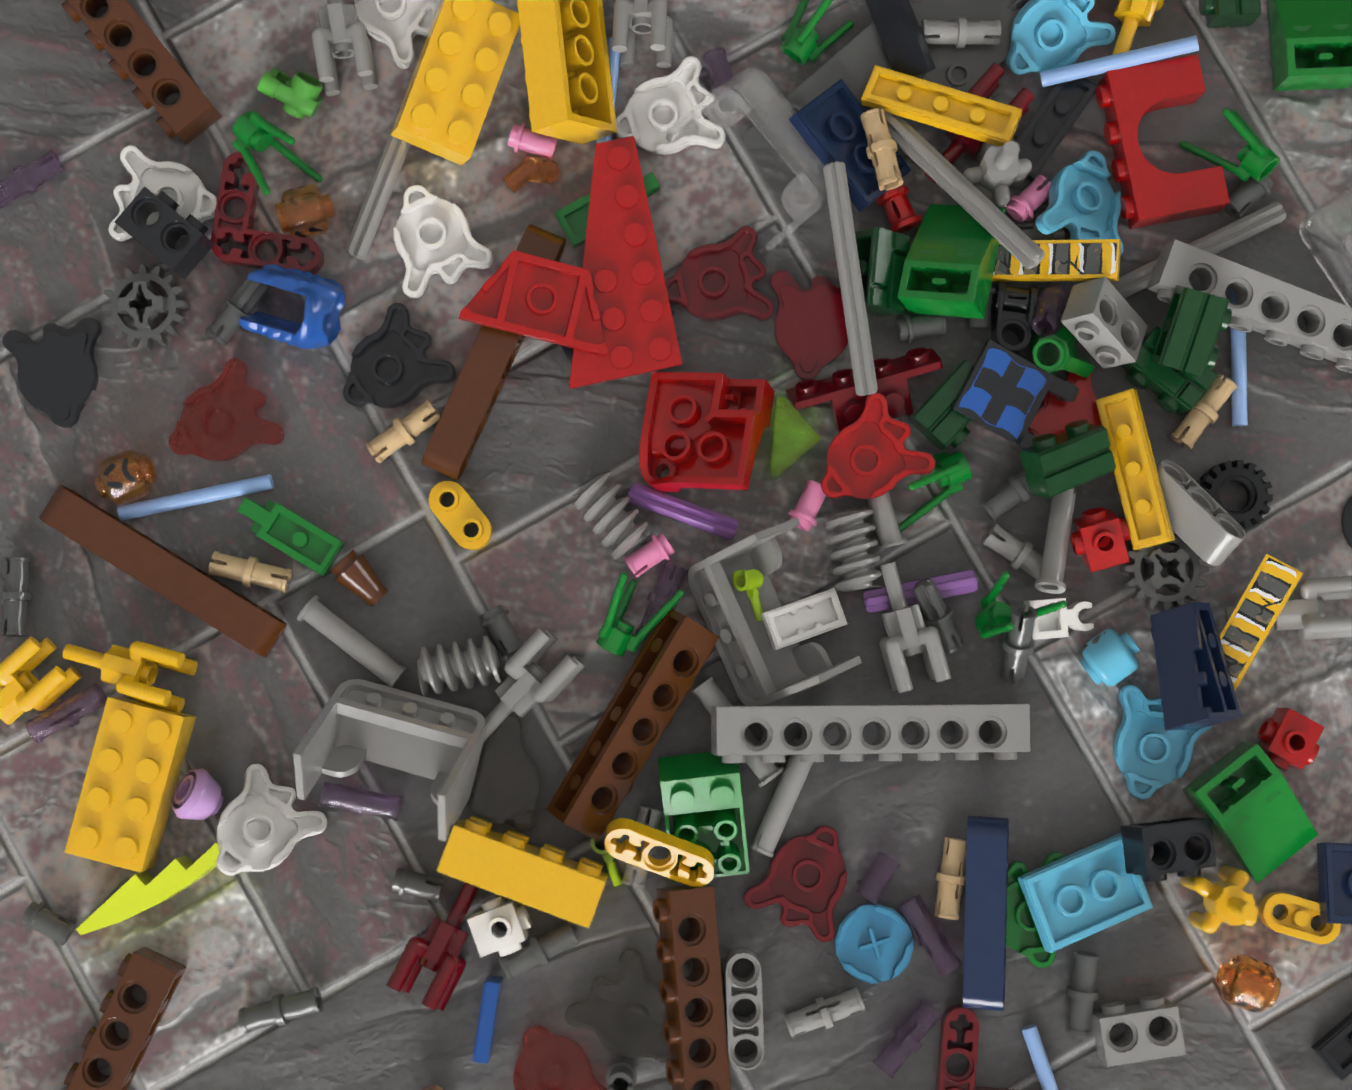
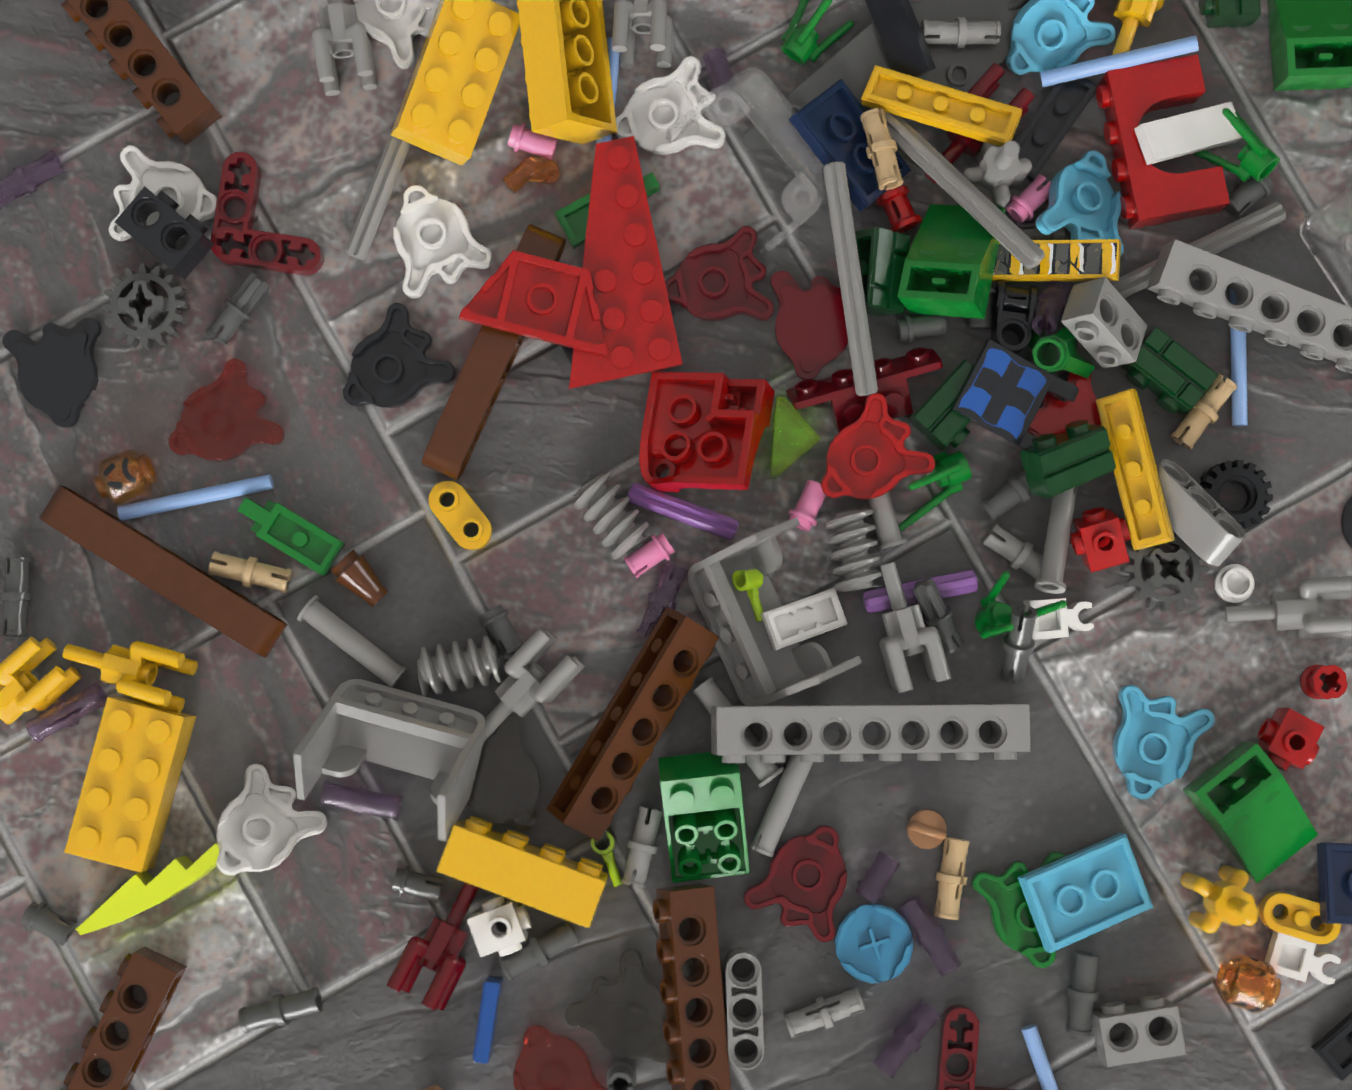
lavender cone [171,768,224,820] -> none
green plant [232,111,323,195] -> none
blue piece [239,264,346,349] -> none
bright green plate [257,67,323,119] -> none
clear orange head [275,184,336,238] -> none
tan pin [365,399,441,463] -> none
green plant [596,572,685,656] -> none
yellow beam [604,818,714,887] -> none
dark blue beam [963,816,1009,1011] -> none
medium azure head [1079,629,1141,686] -> none
black brick [1121,817,1217,882] -> none
dark green brick [1151,285,1232,377] -> none
dark blue wedge [1151,602,1242,731] -> none
tile [1219,554,1304,691] -> none
none -> medium nougat tile [906,809,947,849]
none -> white tile [1134,101,1243,165]
none -> white plate [1214,564,1255,603]
none -> white plate [1262,931,1341,984]
none -> red bush [1300,665,1348,699]

